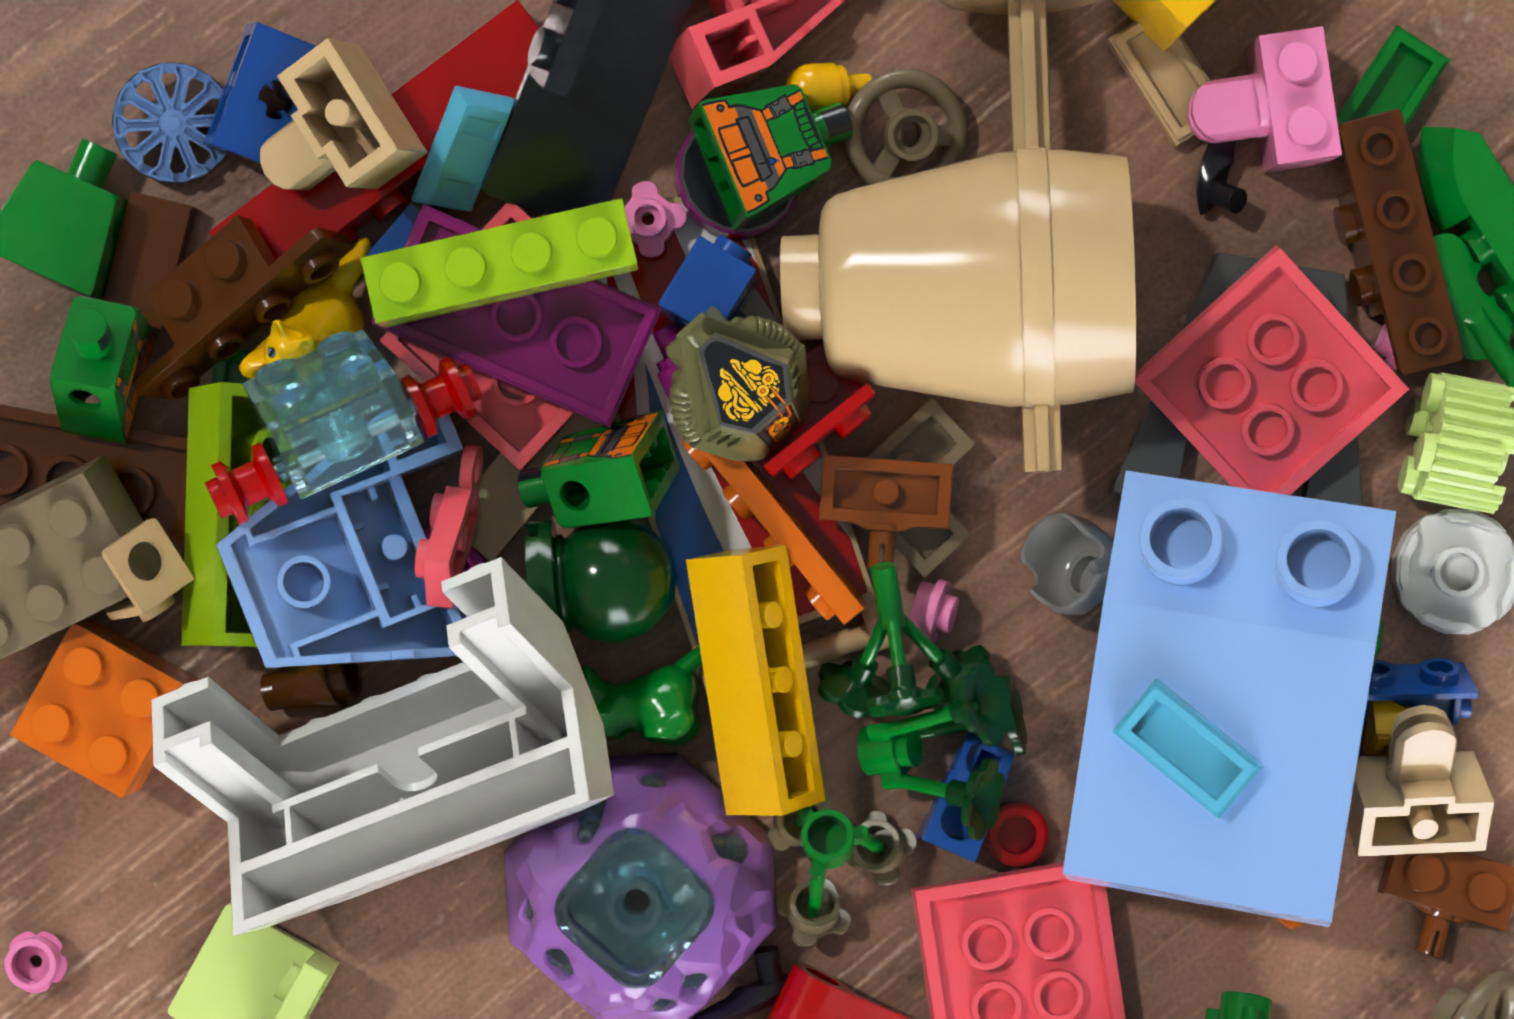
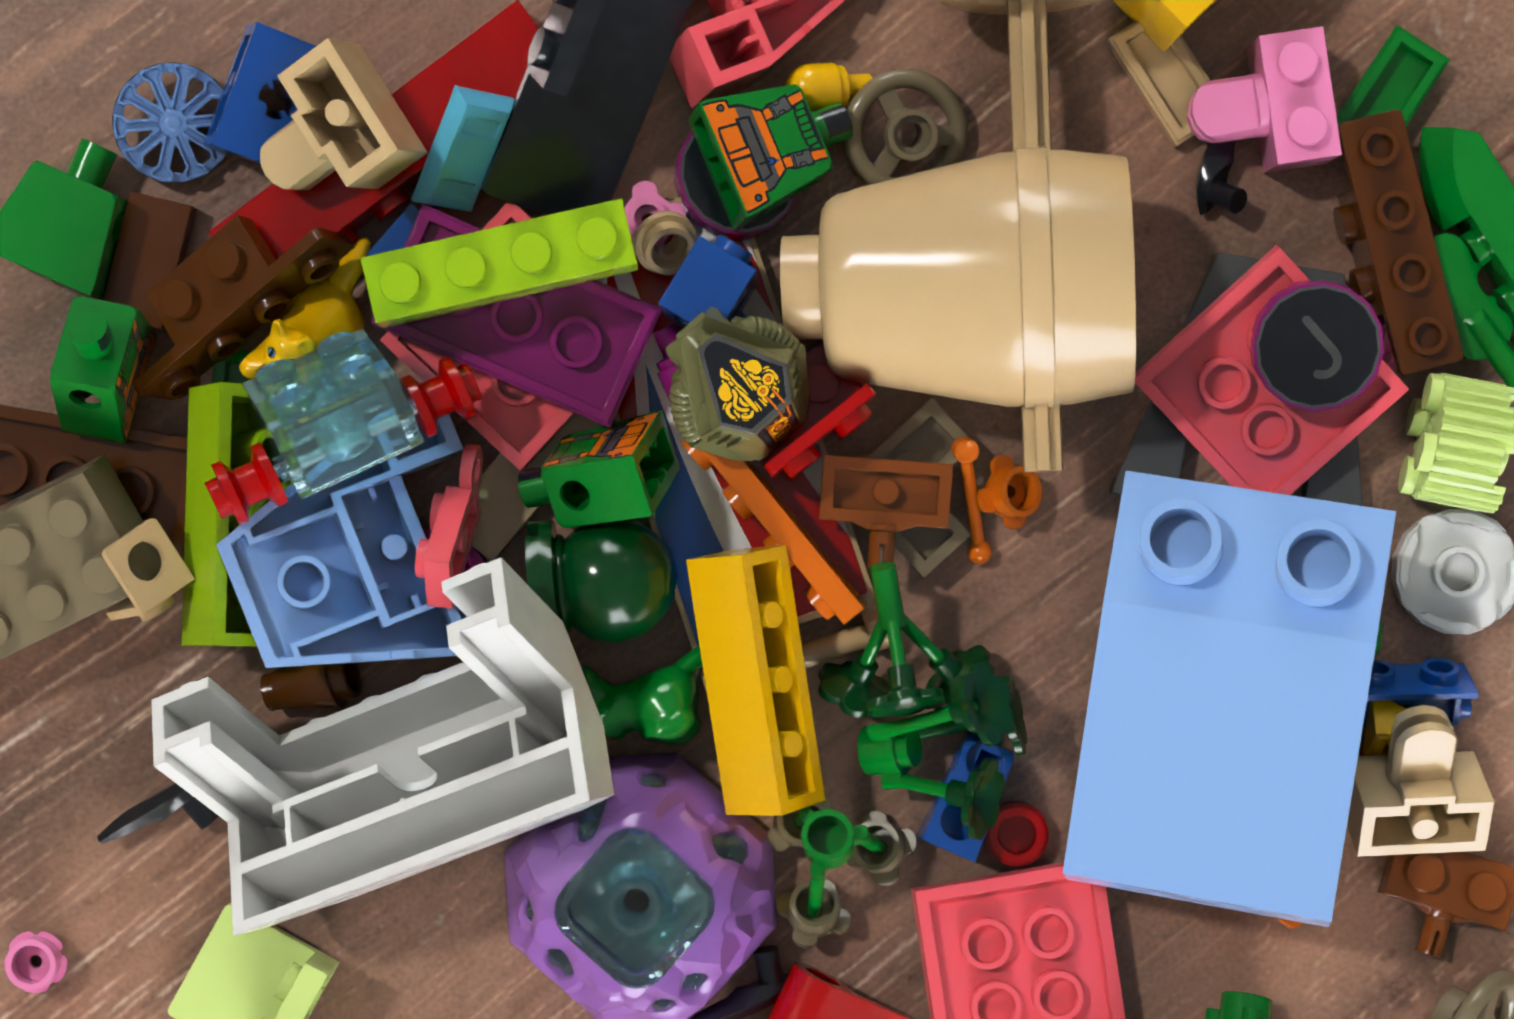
orange brick [9,618,201,798] -> none
bright pink plate [910,579,959,643] -> none
light grey hair [1020,512,1113,616] -> none
medium azure tile [1112,677,1263,819] -> none
none -> black bar [97,783,218,844]
none -> tan plate [633,211,698,275]
none -> orange hinge [951,436,992,564]
none -> orange plate [977,455,1042,529]
none -> black tile [1250,280,1384,412]

